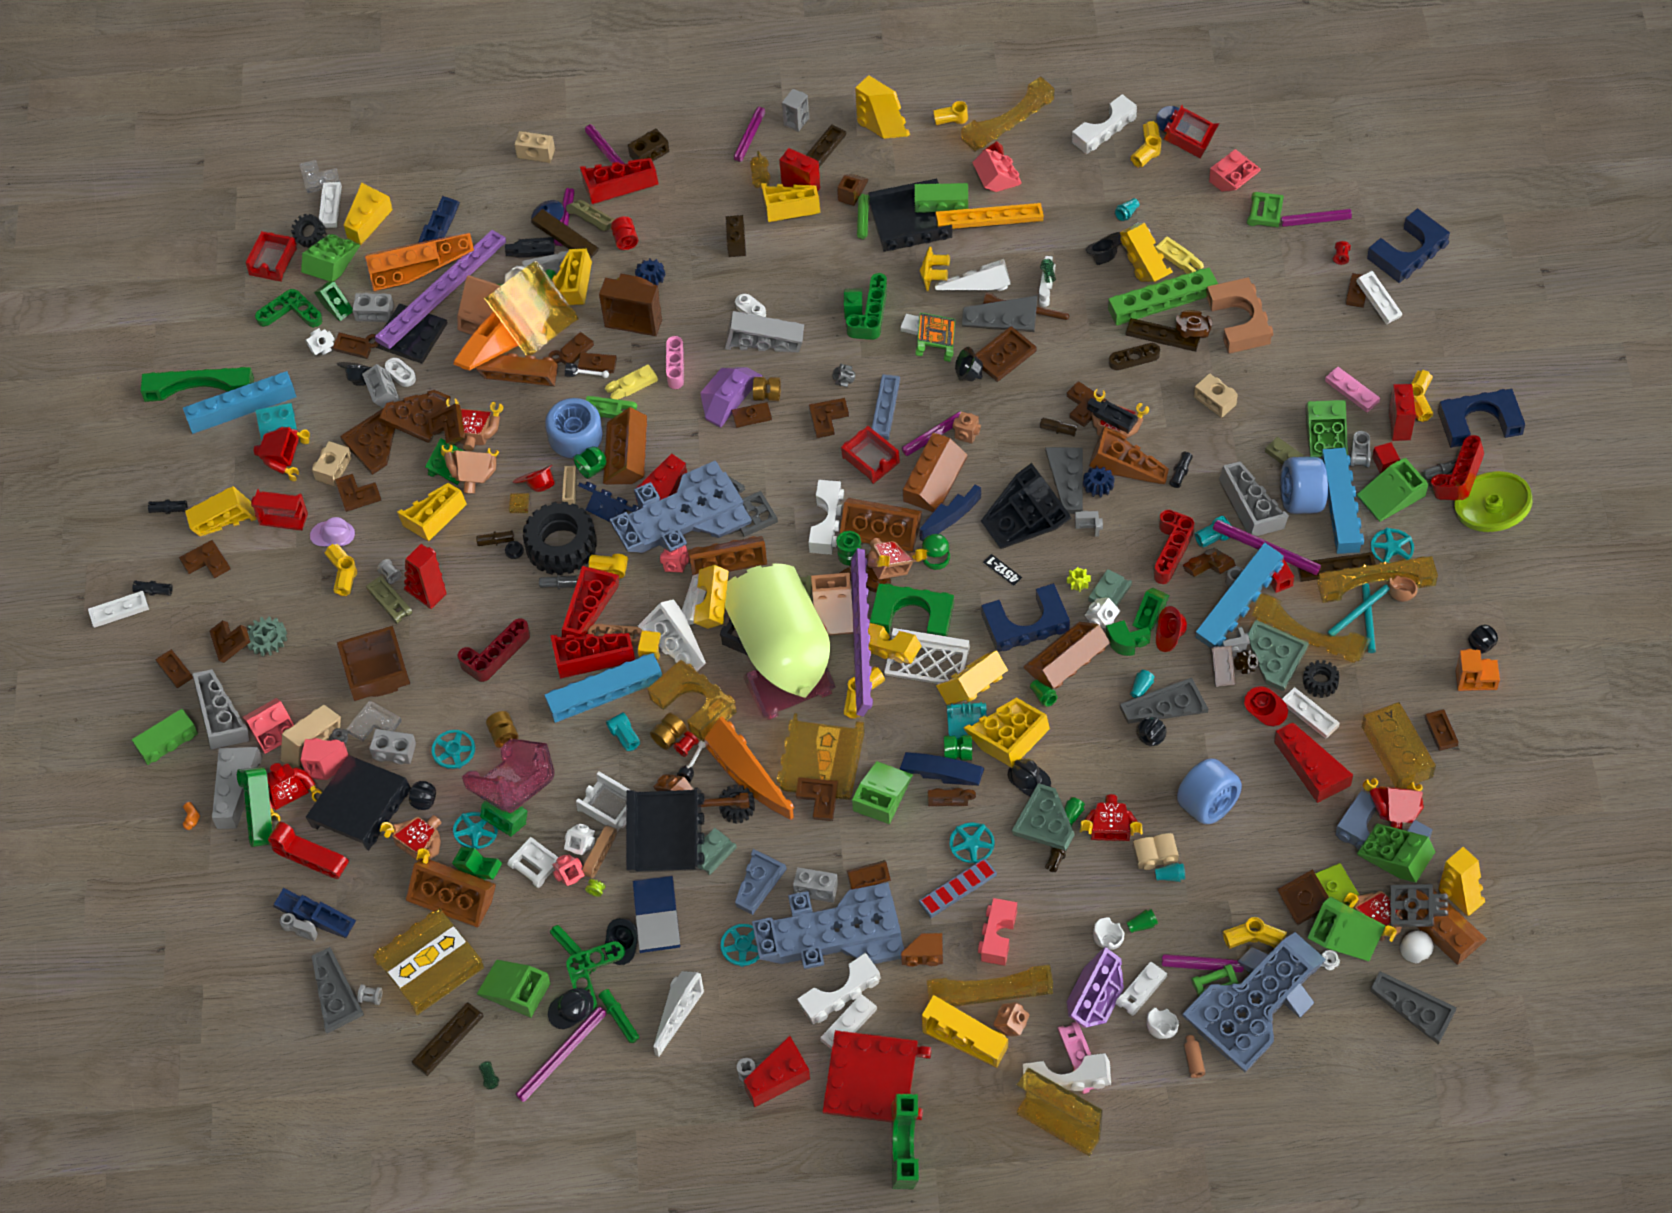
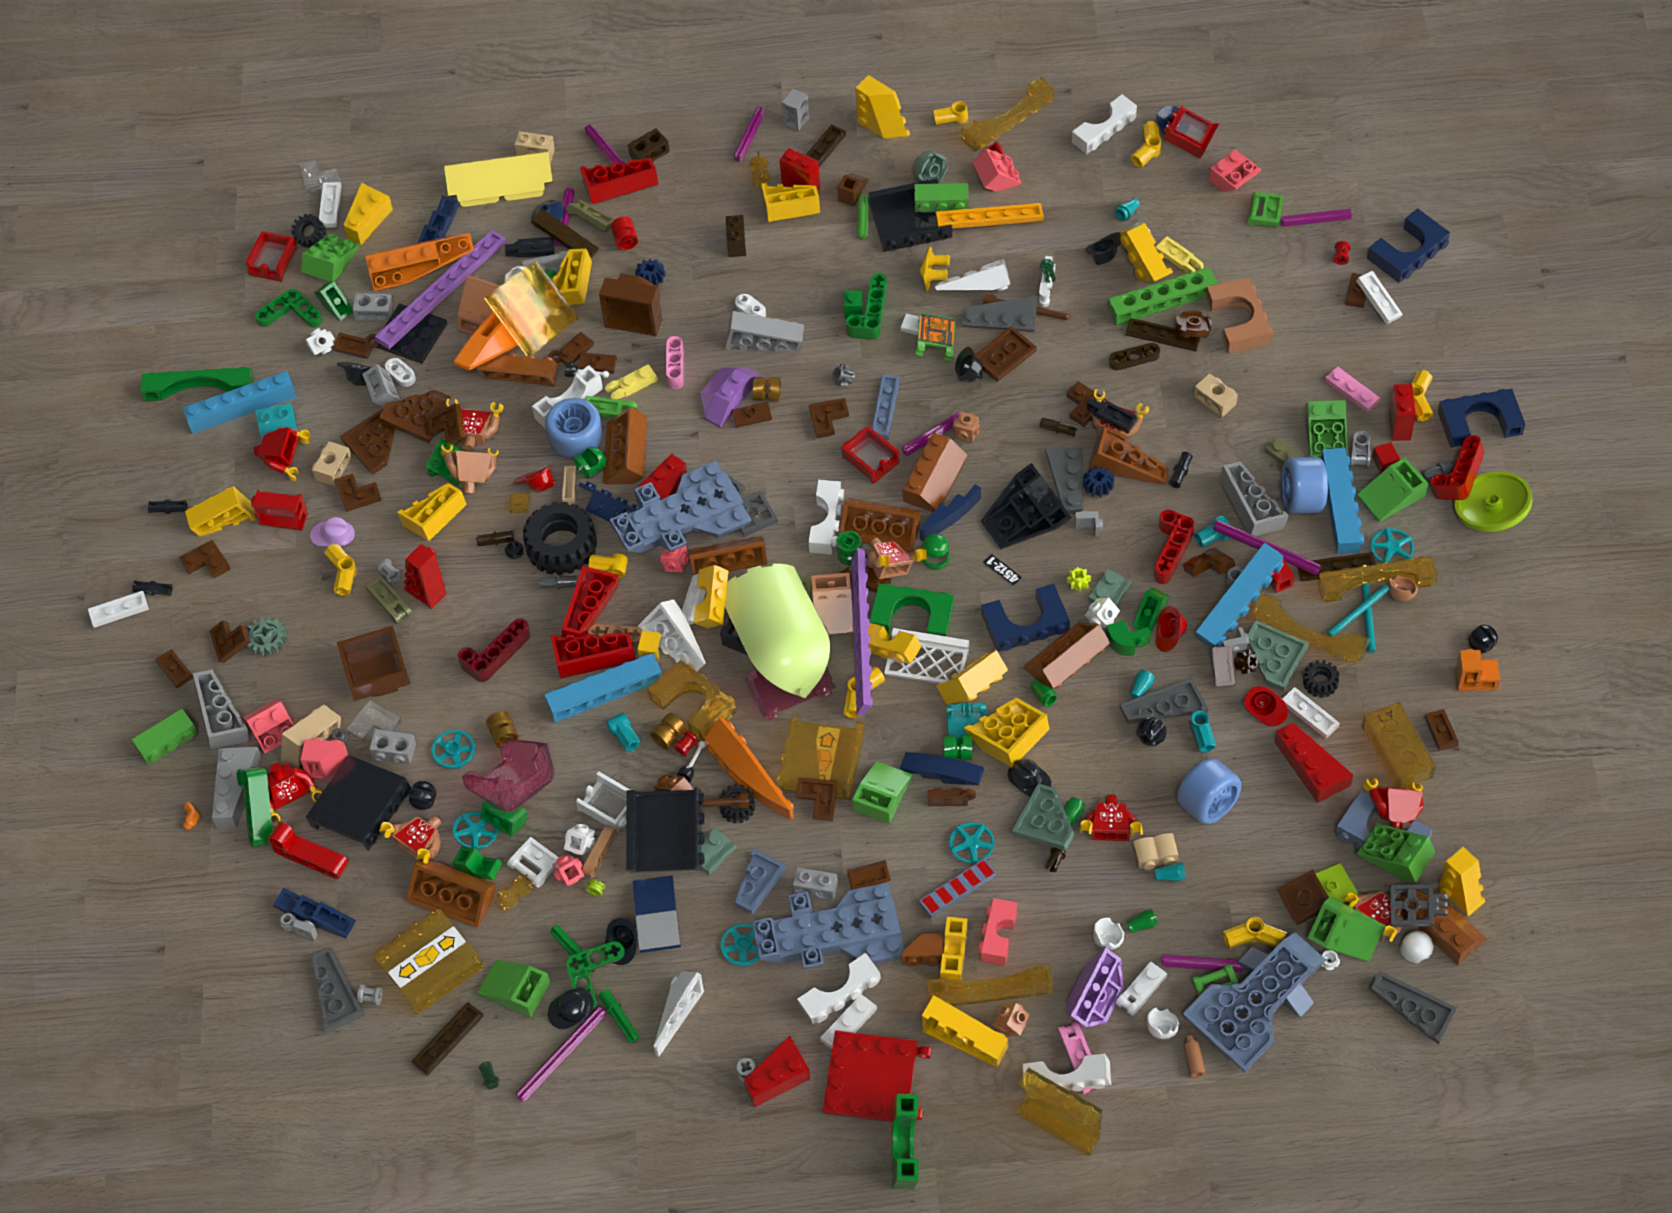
none -> light yellow slope [444,151,553,207]
none -> clear yellow hinge [495,874,535,912]
none -> white arch [532,366,603,429]
none -> sand green cylinder [913,151,948,183]
none -> yellow arch [940,917,968,985]
none -> teal piece [1190,710,1216,753]

